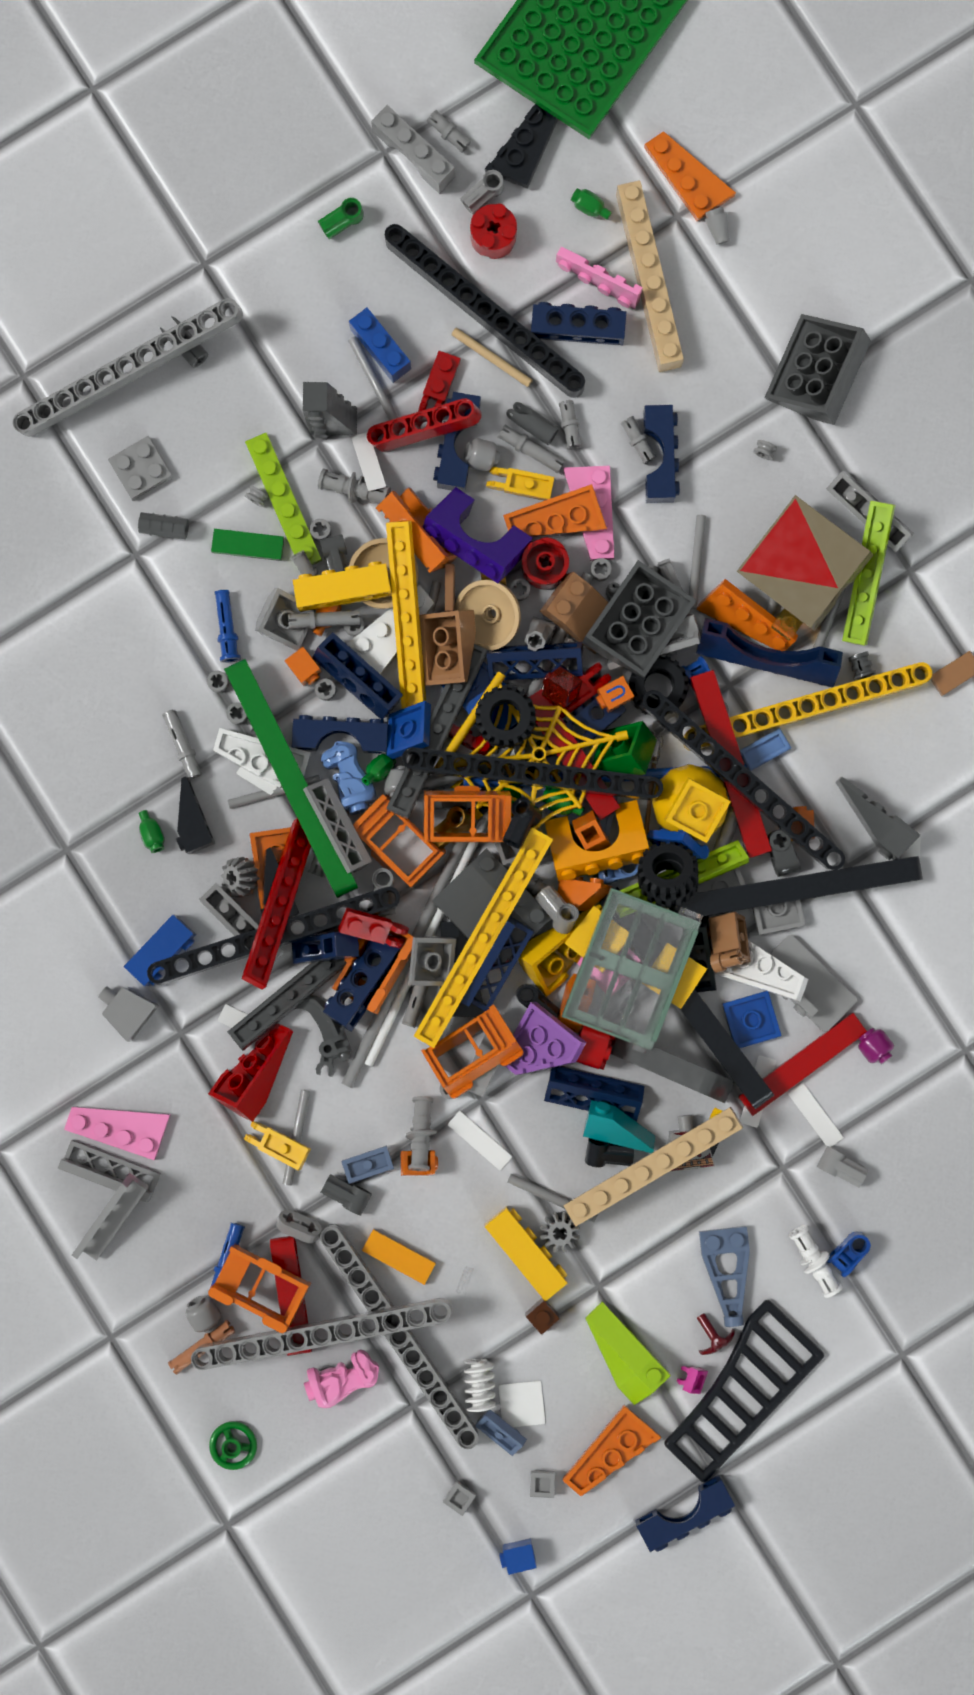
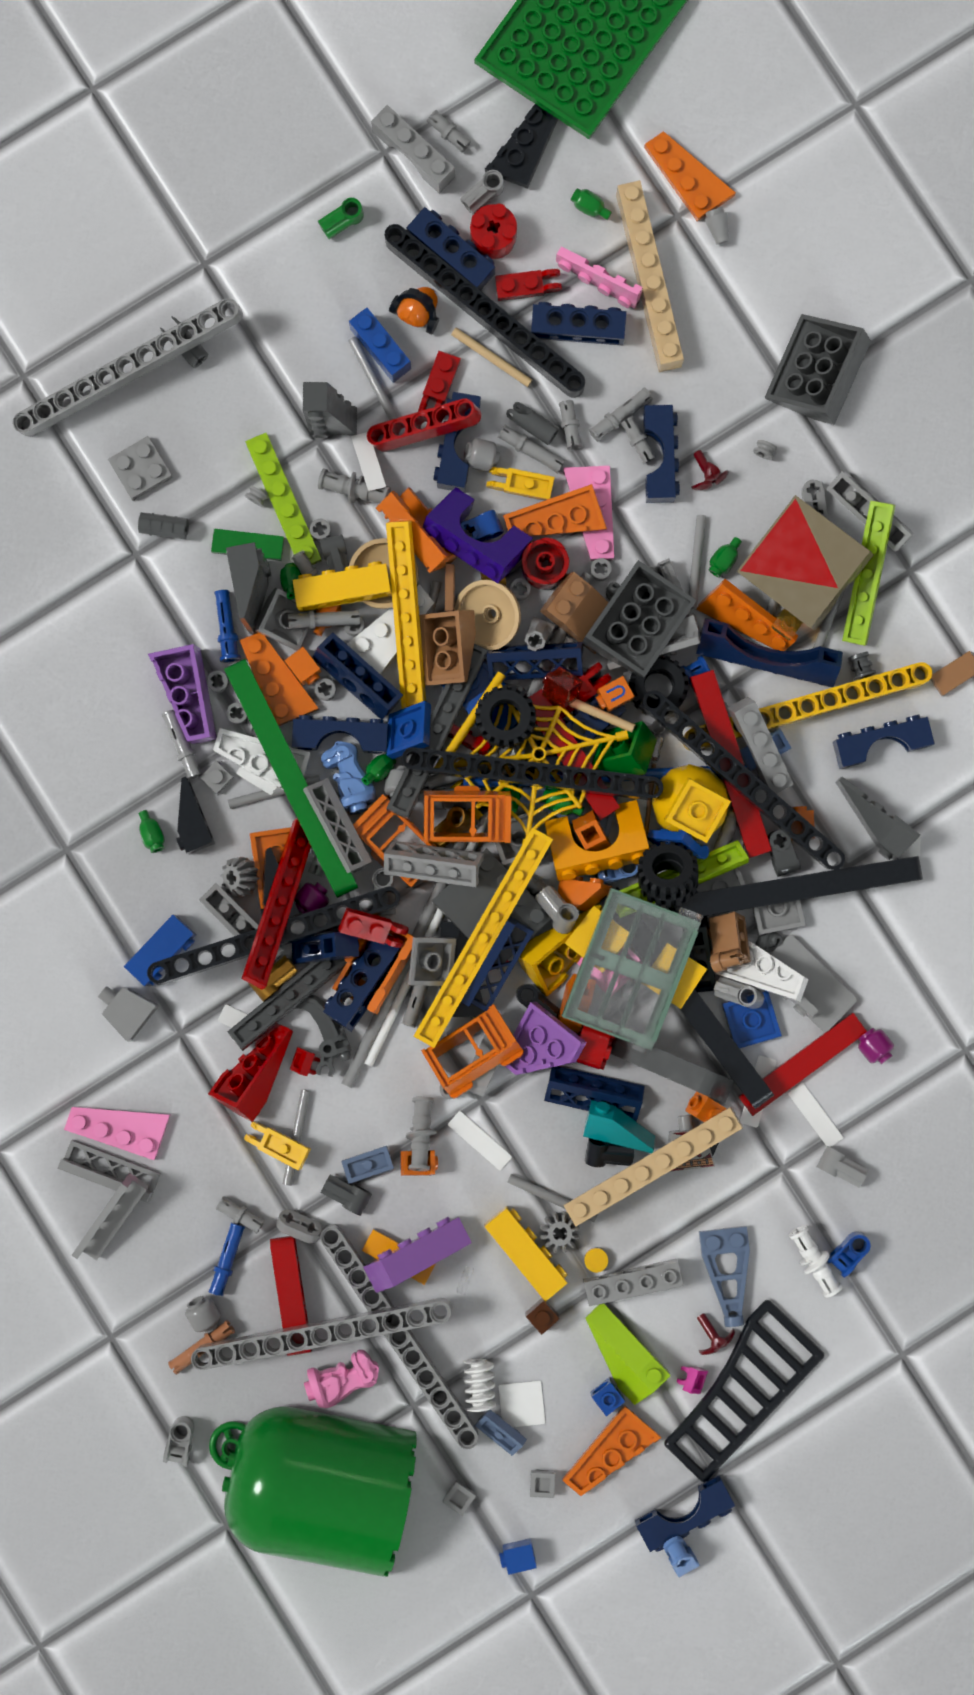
orange piece [208,1244,311,1333] -> none
black piece [502,797,542,849] -> none
none -> medium lavender wedge [148,644,217,744]
none -> light grey piece [163,1416,194,1467]
none -> light grey plate [200,761,234,795]
none -> light grey pin [216,1196,265,1234]
none -> green cylinder [222,1407,417,1577]
none -> dark grey slope [226,542,271,634]
none -> orange wing [239,632,319,726]
none -> pearl gold piece [248,956,298,1002]
none -> green plant [280,563,301,599]
none -> red tile [290,1047,320,1076]
none -> magenta head [294,882,329,914]
none -> medium lavender wedge [363,1217,472,1293]
none -> light grey fence [384,841,484,887]
none -> cap [389,287,439,335]
none -> dark blue brick [406,207,495,291]
none -> blue piece [460,510,504,542]
none -> red hinge [495,269,562,301]
none -> tan bar [546,687,636,733]
none -> light grey brick [583,1259,683,1306]
none -> yellow tile [584,1248,608,1273]
none -> light grey pin [589,388,653,442]
none -> blue brick [590,1378,625,1417]
none -> medium blue piece [663,1536,700,1578]
none -> orange bracket [685,1091,727,1122]
none -> dark red plant [691,450,729,490]
none -> green plant [709,537,742,578]
none -> light grey piece [714,976,764,1009]
none -> light grey arch [727,697,794,794]
none -> dark grey arm [755,932,783,951]
none -> light grey beam [801,479,827,518]
none -> dark blue arch [832,714,935,769]

